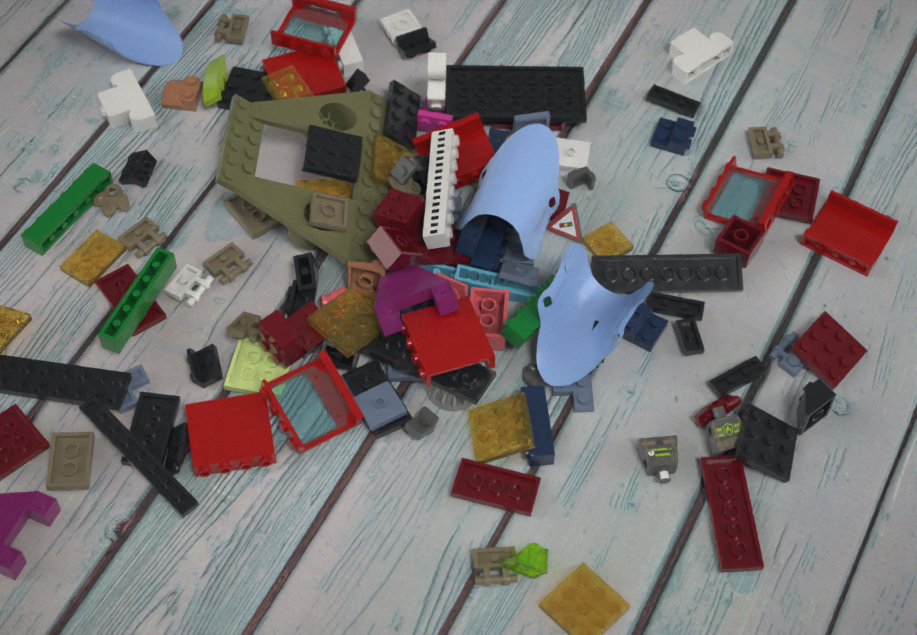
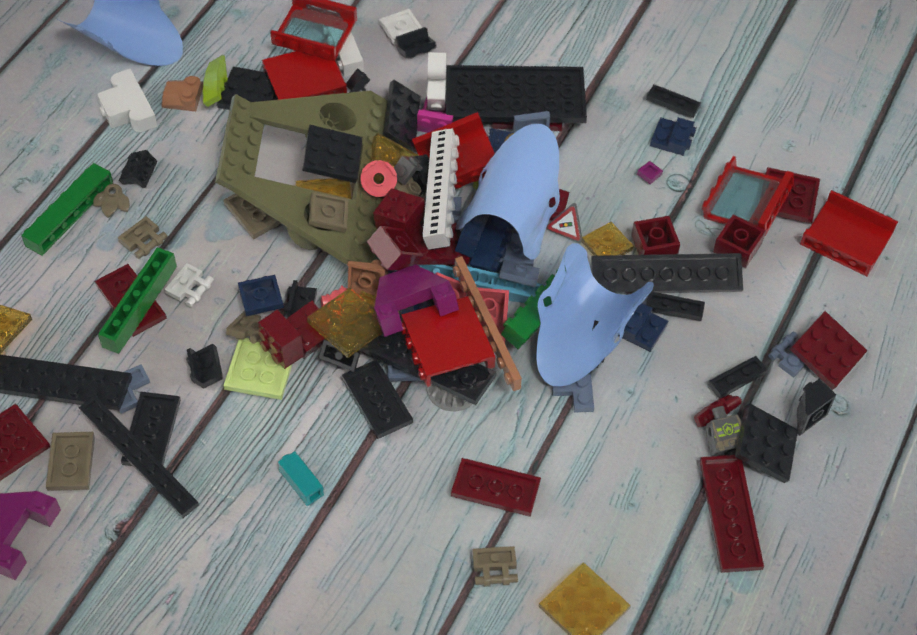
clear yellow plate [59,229,126,288] -> none
black hinge [164,422,189,476] -> none
red panel [185,392,277,477] -> none
dark tan plate [203,242,253,285] -> none
dark tan plate [214,14,249,44] -> none
clear light blue panel [259,350,364,455] -> none
clear yellow plate [262,65,314,100] -> none
black slope [293,252,319,292] -> none
sand blue plate [353,381,407,431] -> none
dark grey bracket [404,406,439,441] -> none
clear yellow plate [468,392,535,463] -> none
clear neon green slope [501,543,548,579] -> none
dark blue brick [517,385,555,467] -> none
dark grey arm [524,363,543,386] -> none
white plate [556,138,591,171] -> none
dark grey bracket [566,166,596,190] -> none
dark grey torso [636,435,678,484] -> none
white brick [669,28,734,85] -> none
black plate [675,318,705,356] -> none
dark tan plate [748,126,785,159] -> none
none -> dark blue plate [238,274,284,316]
none -> teal brick [278,451,324,506]
none -> coral tile [361,160,397,197]
none -> nougat plate [453,256,522,391]
none -> dark red brick [631,216,681,255]
none -> magenta plate [637,161,663,184]

